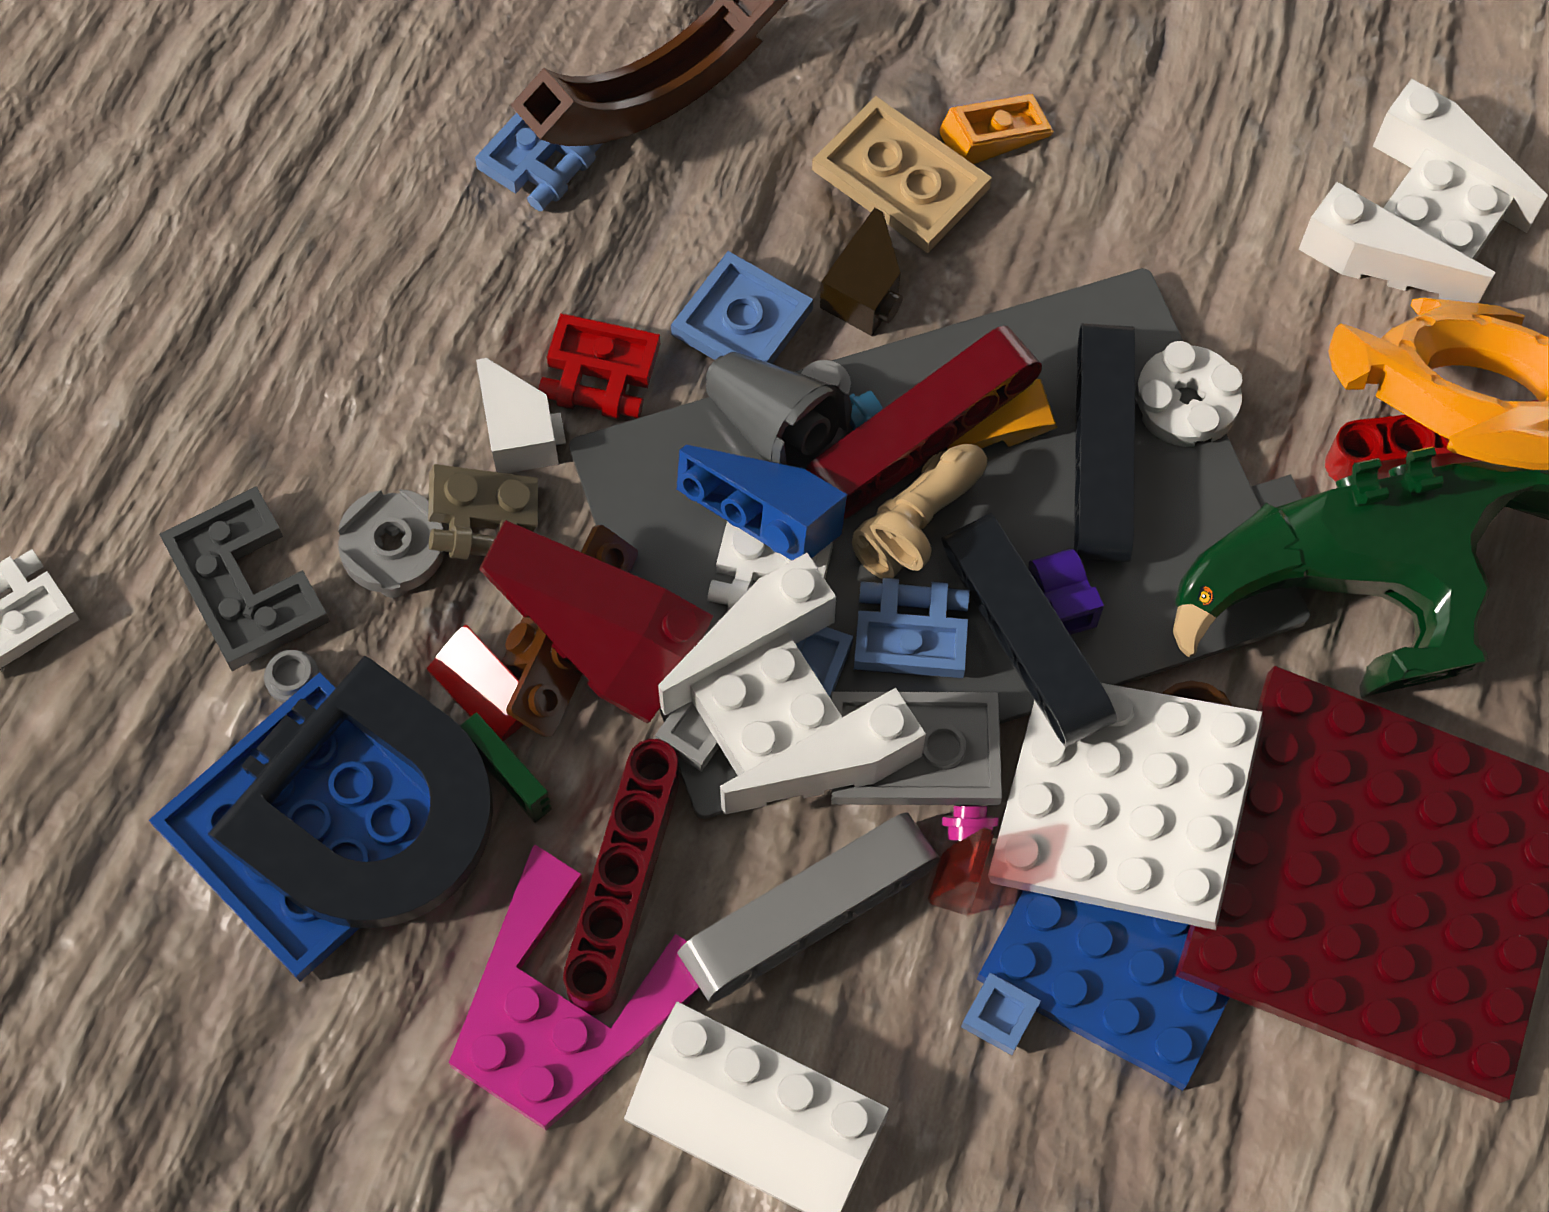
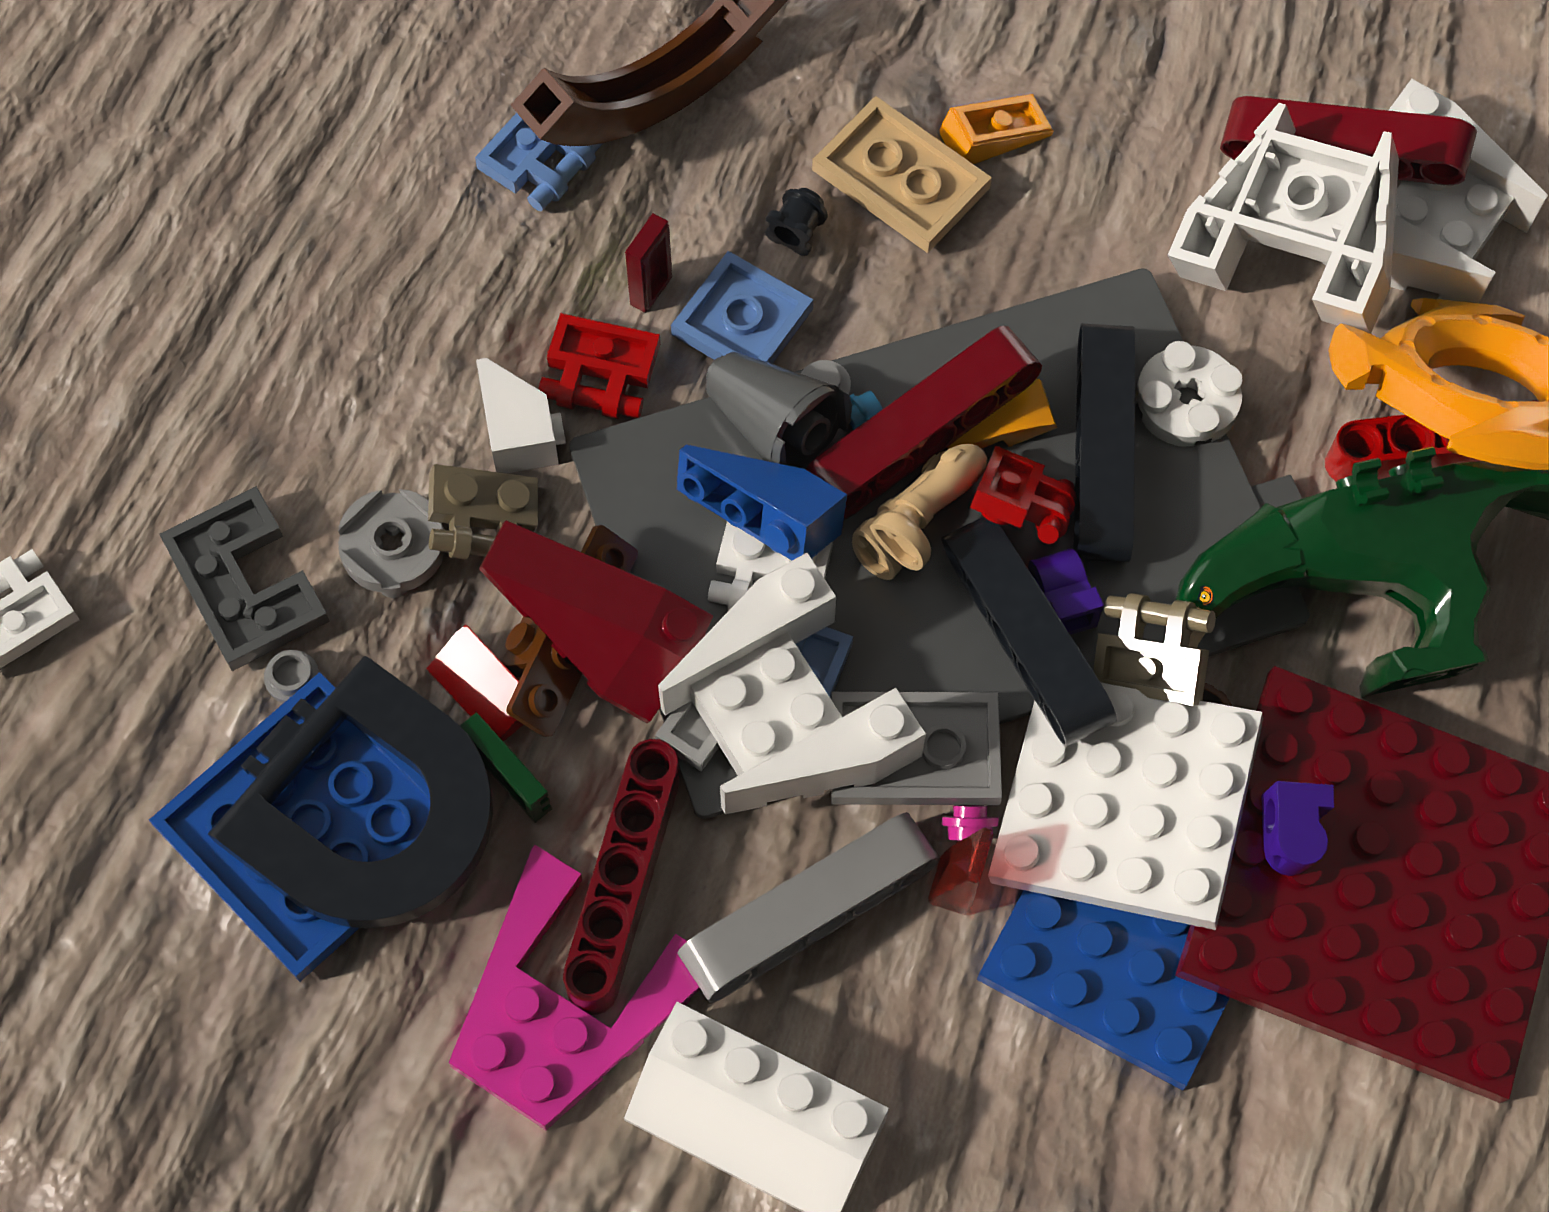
dark brown slope [820,207,903,336] -> none
medium blue plate [854,578,969,678] -> none
medium blue plate [961,973,1041,1055] -> none
none -> dark red tile [625,213,672,313]
none -> black brick [765,188,828,256]
none -> red plate [970,446,1077,544]
none -> dark tan plate [1093,593,1216,706]
none -> white wedge [1168,103,1399,334]
none -> dark red beam [1220,96,1477,185]
none -> dark purple leg [1261,781,1334,876]

